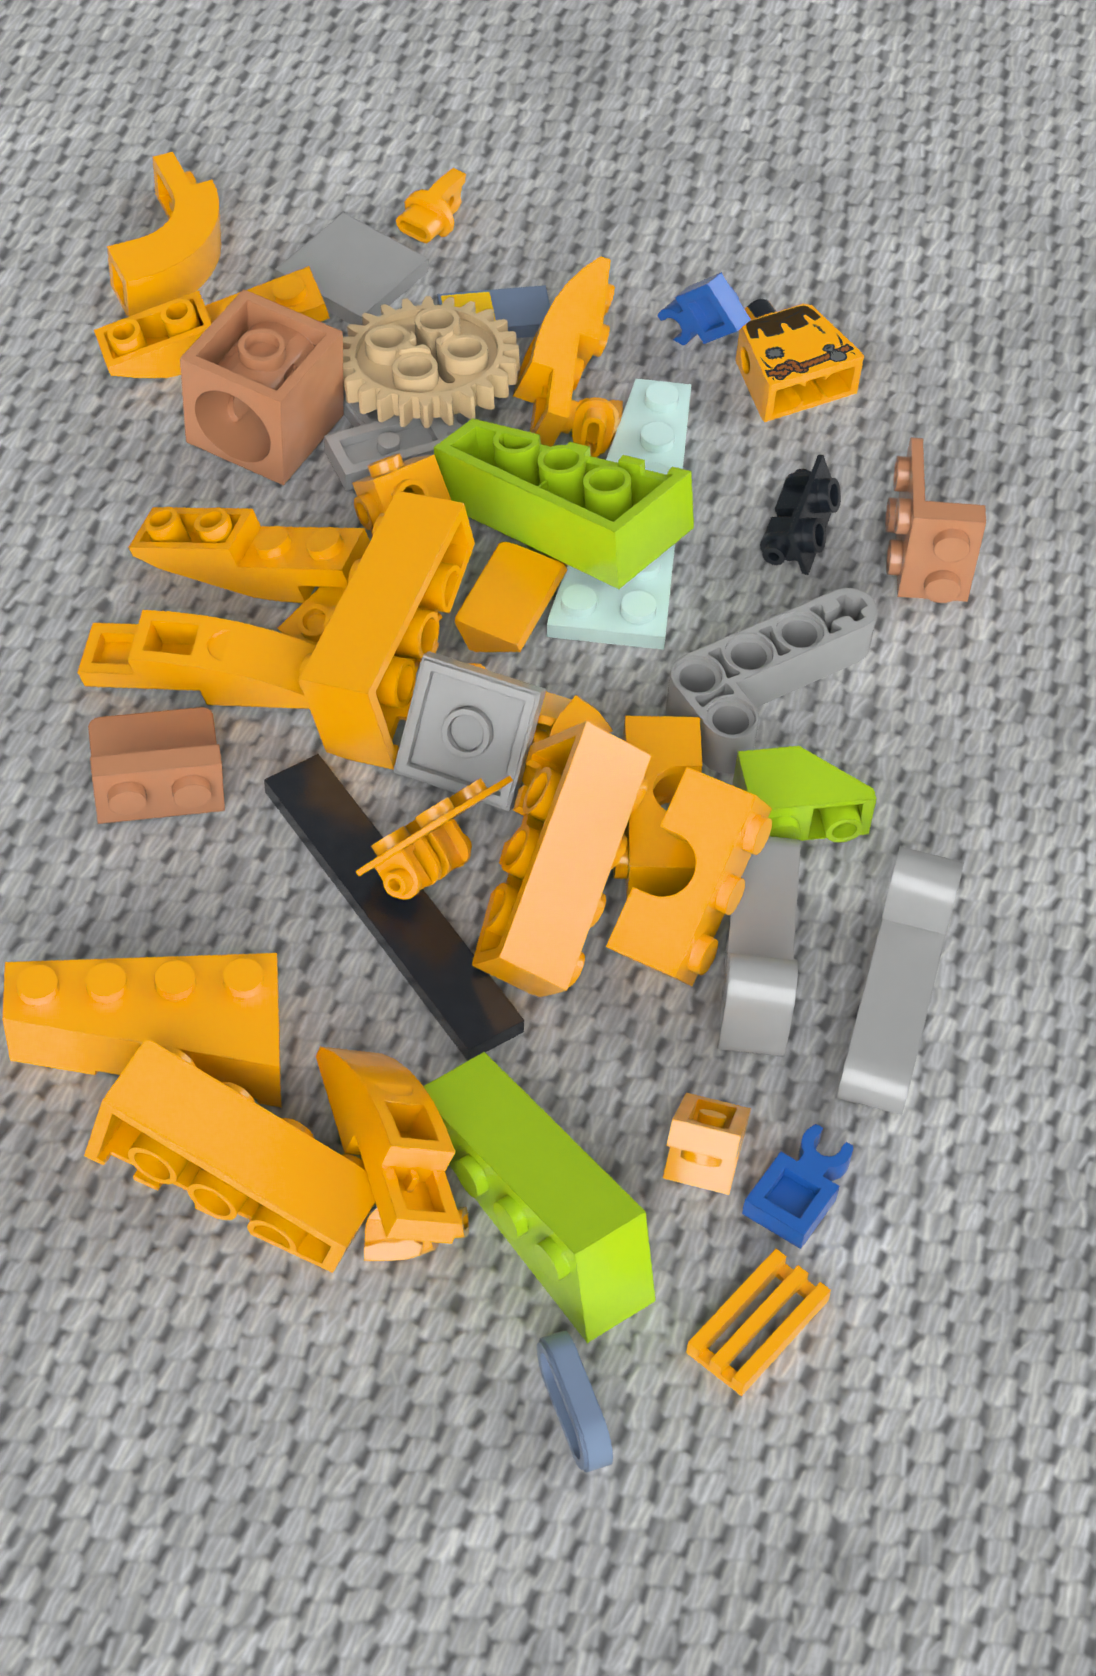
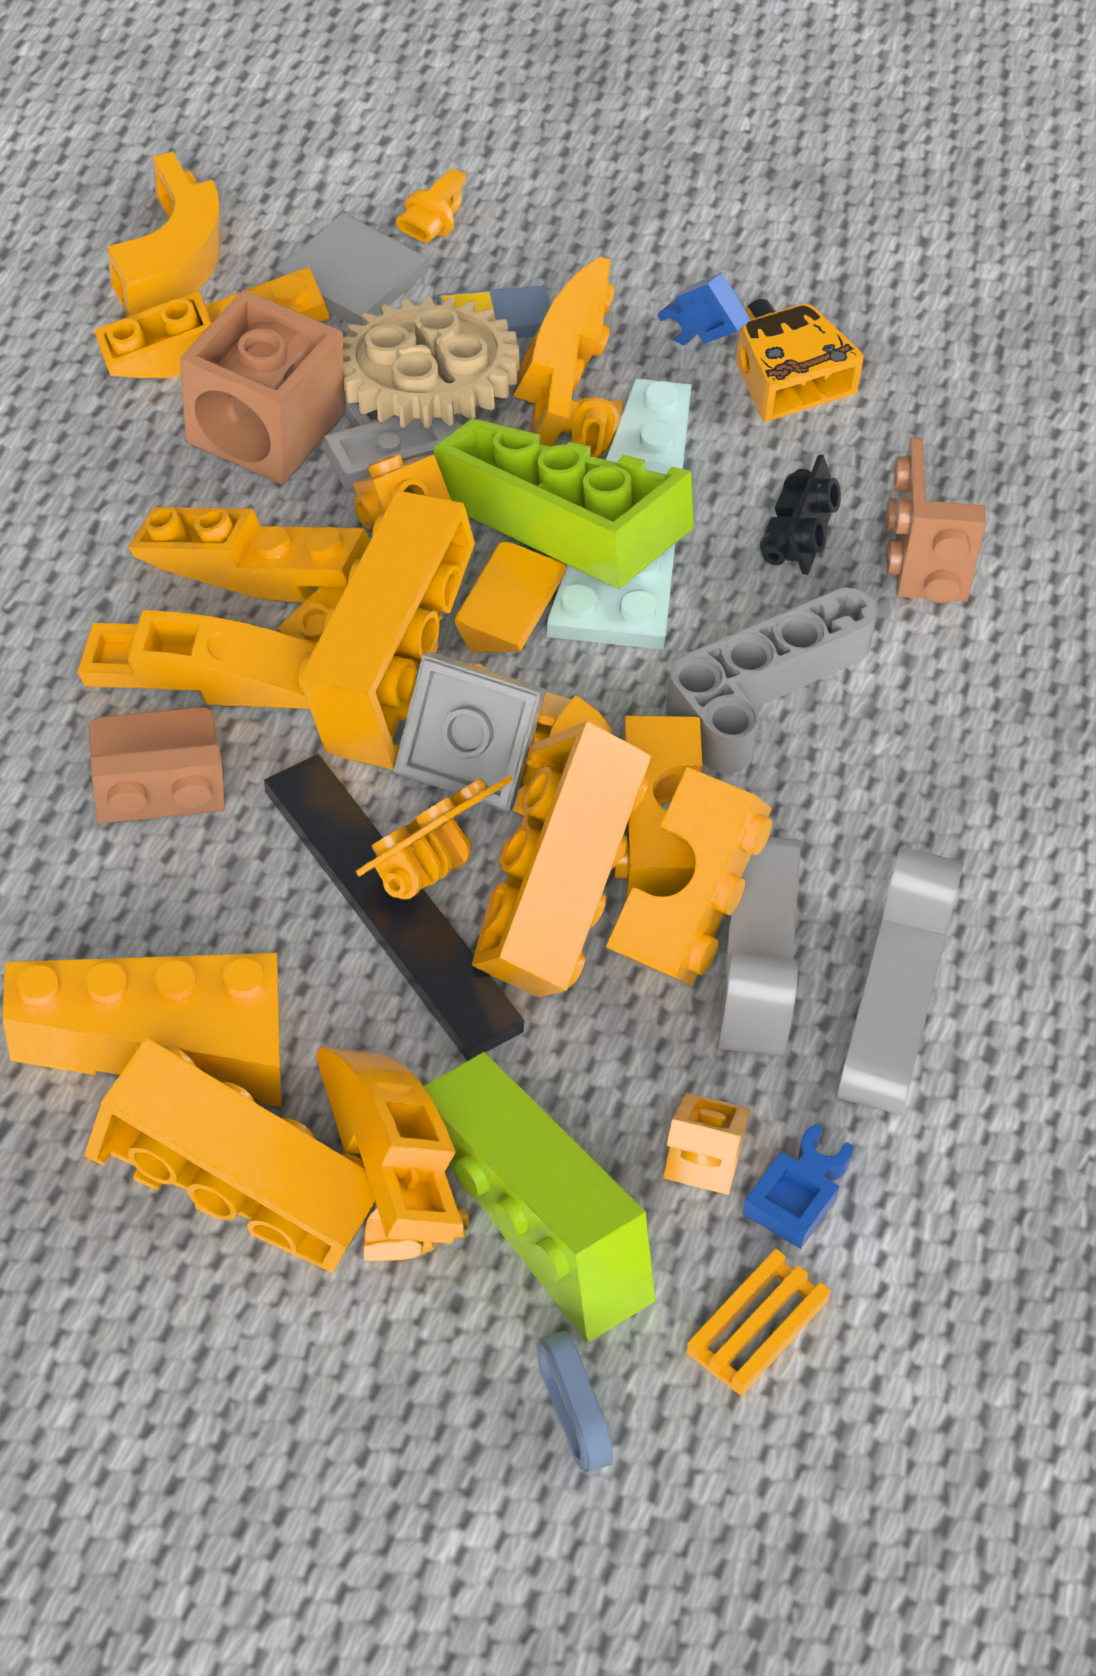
lime slope [732,746,877,843] -> none

